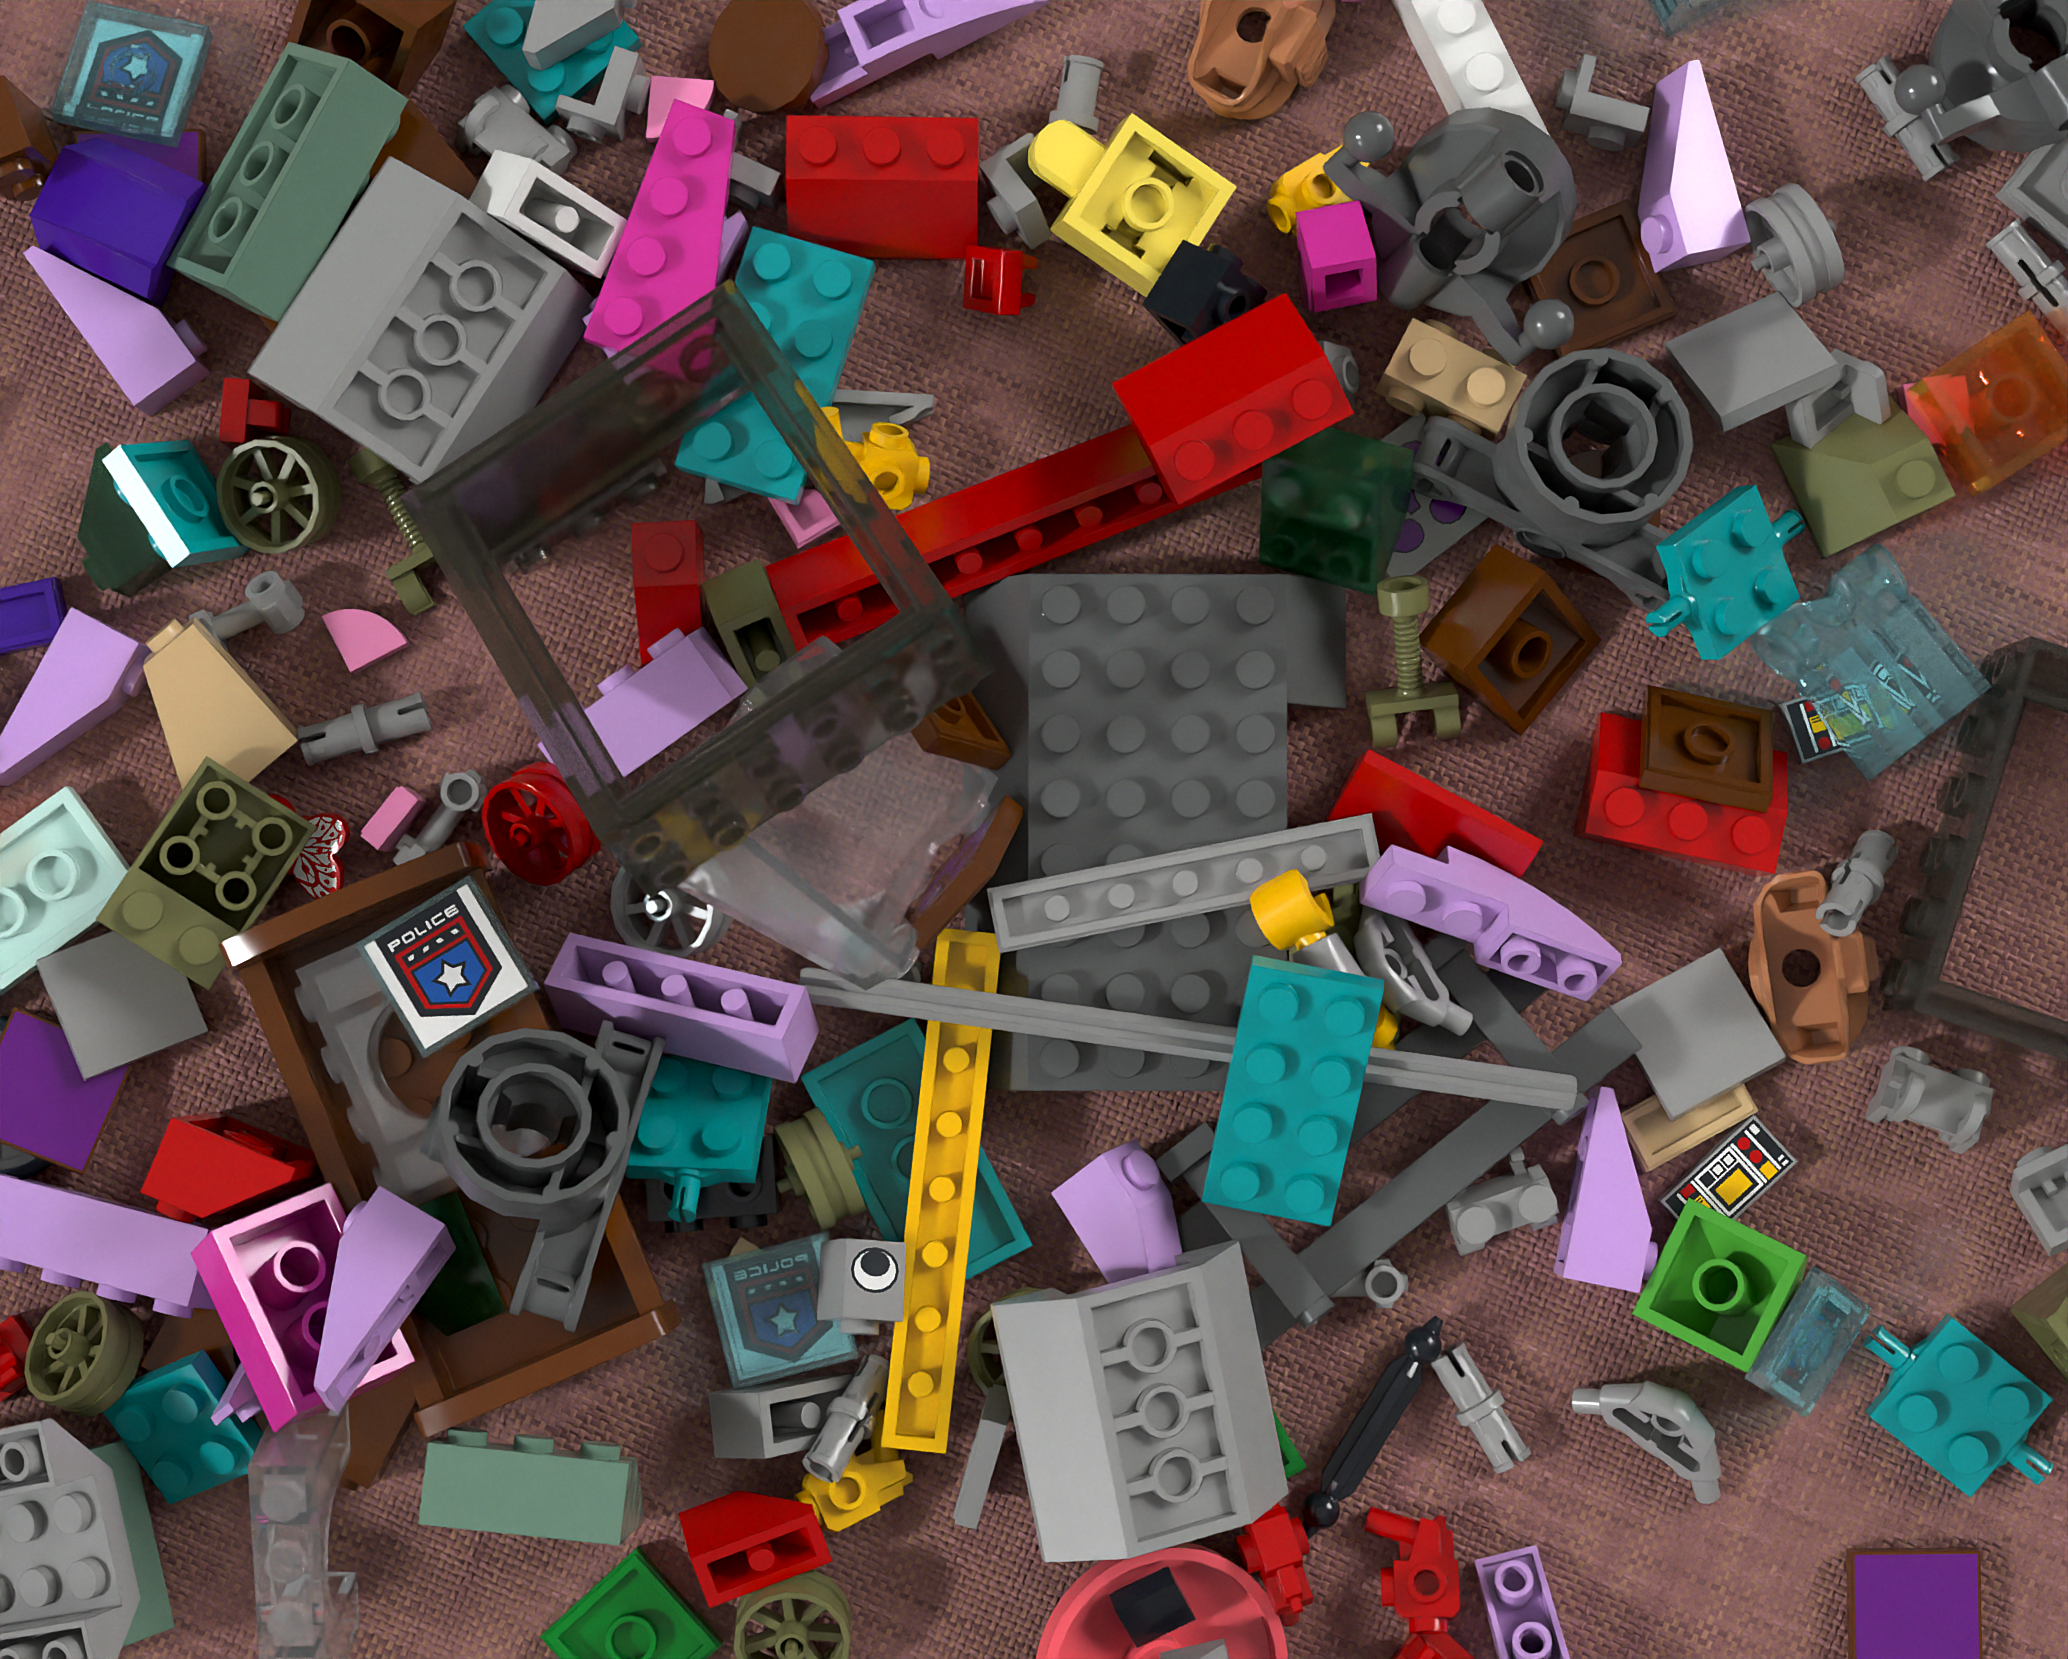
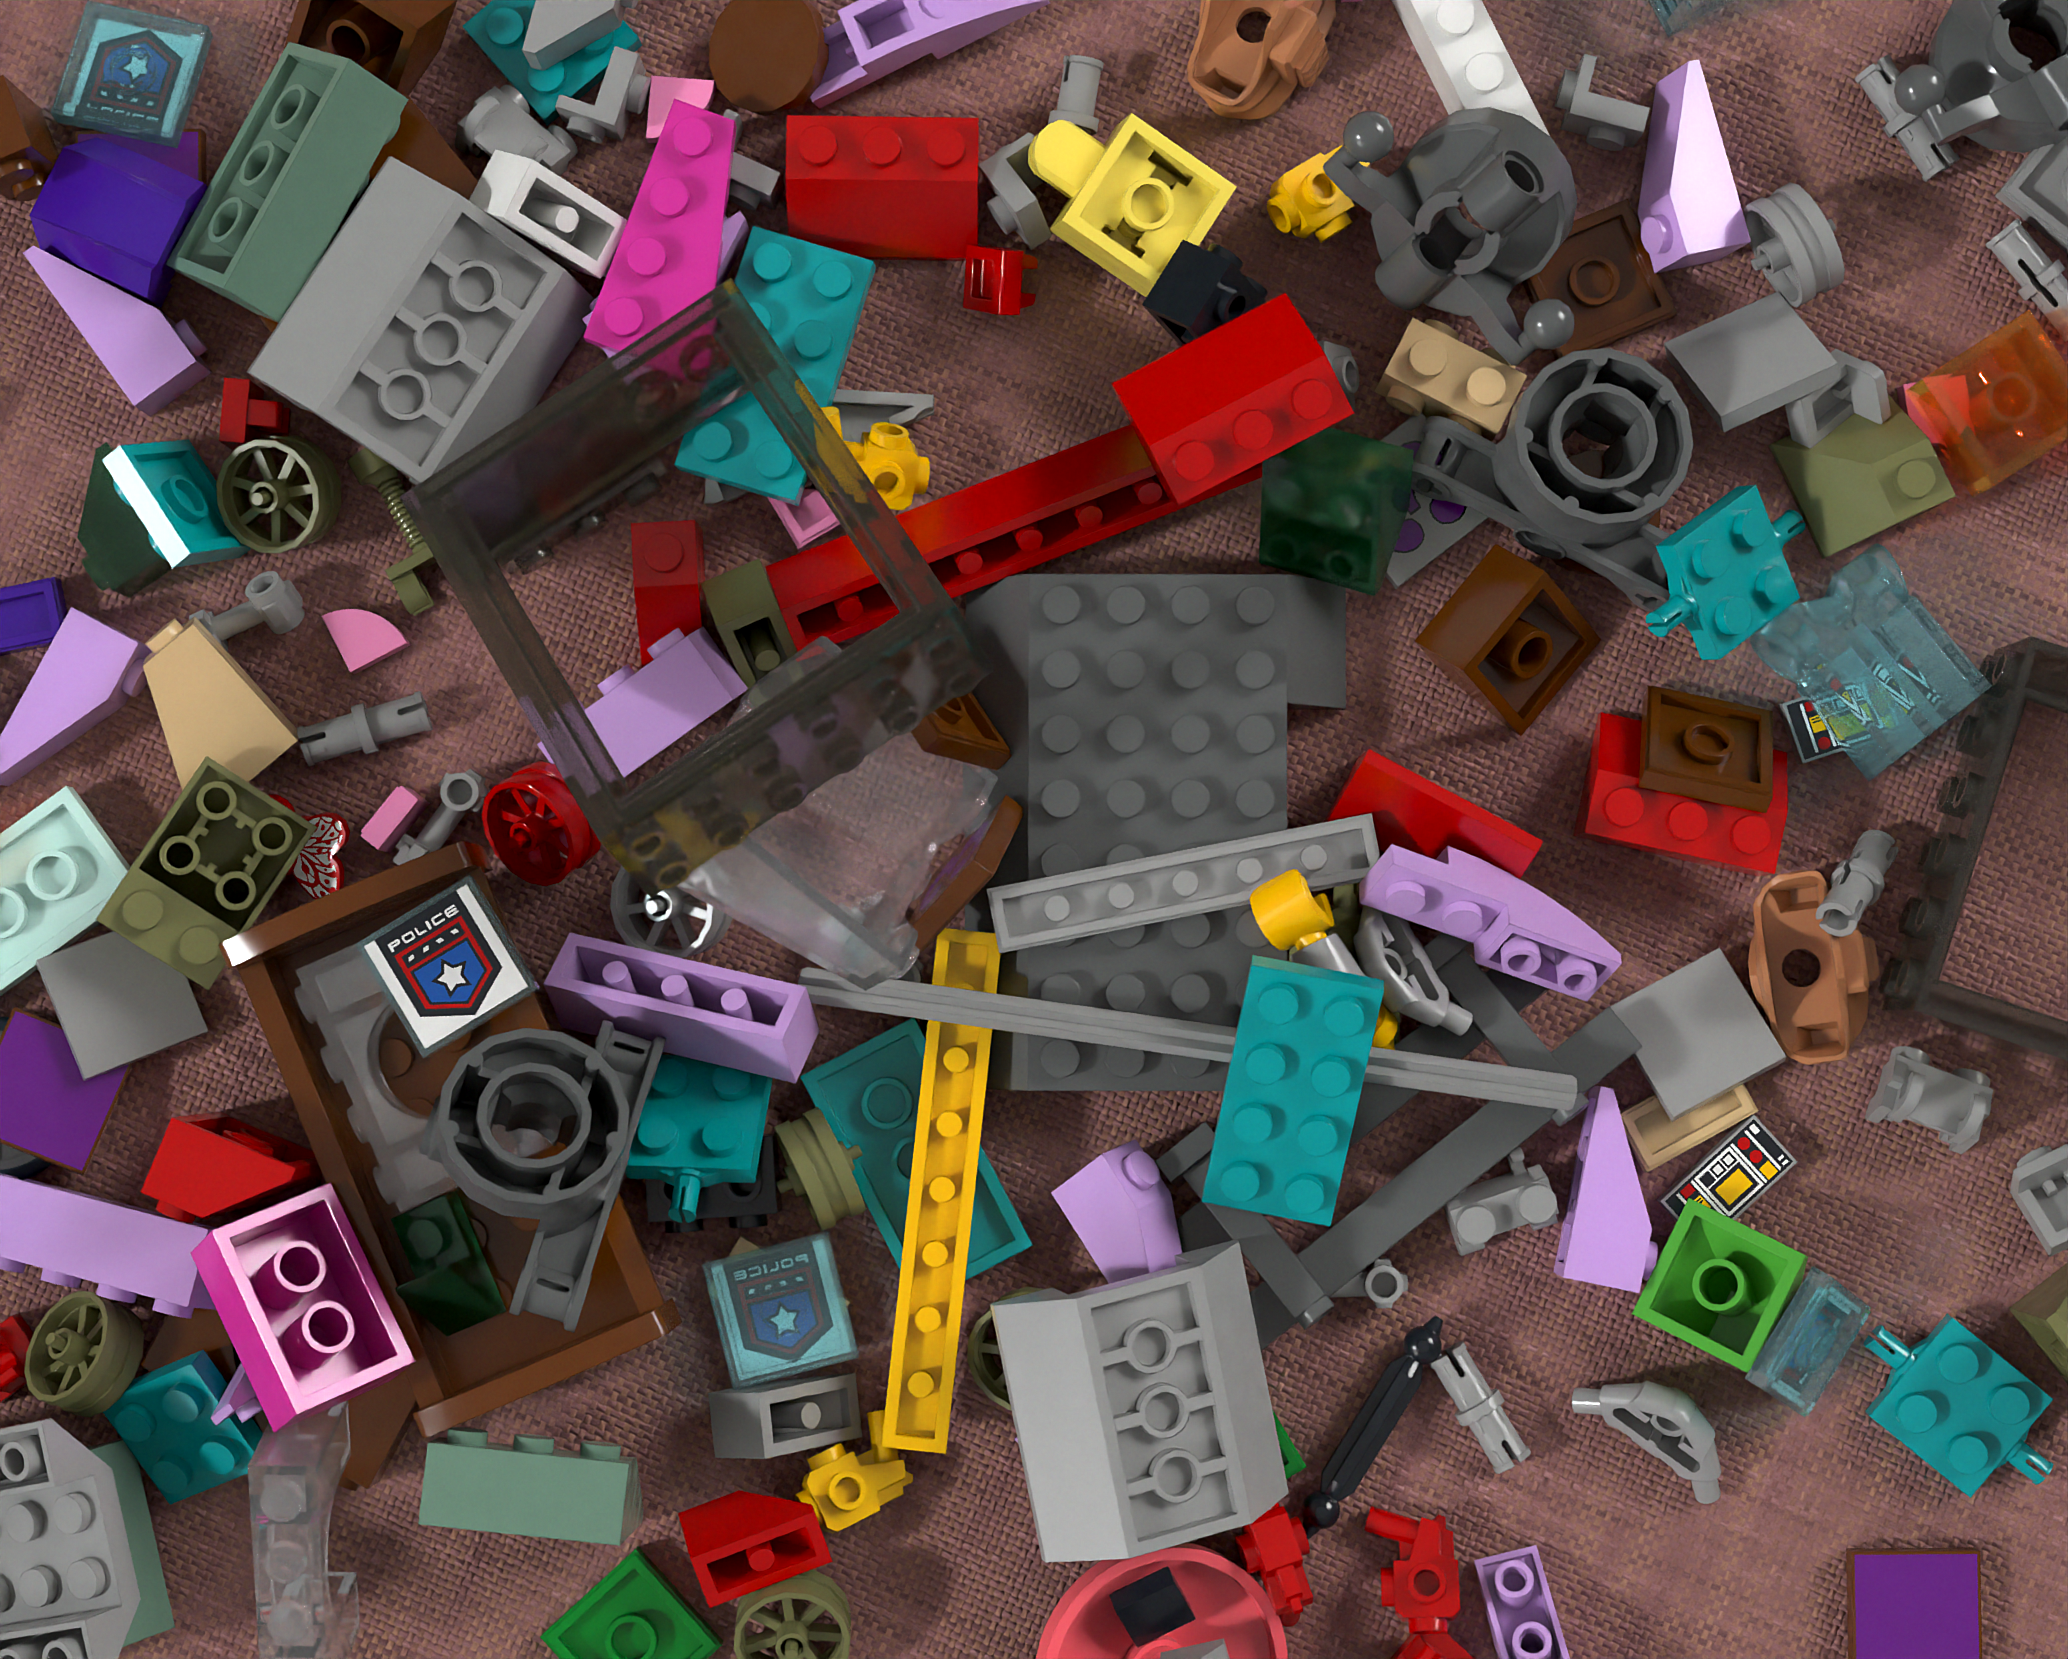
lavender slope [313,1186,456,1413] -> none
light grey pin [802,1354,890,1483] -> none
light grey brick [817,1238,906,1335] -> none
light grey tile [952,1384,1011,1530] -> none
dark pink slope [1296,200,1377,312] -> none
olive bar [1365,575,1461,749] -> none

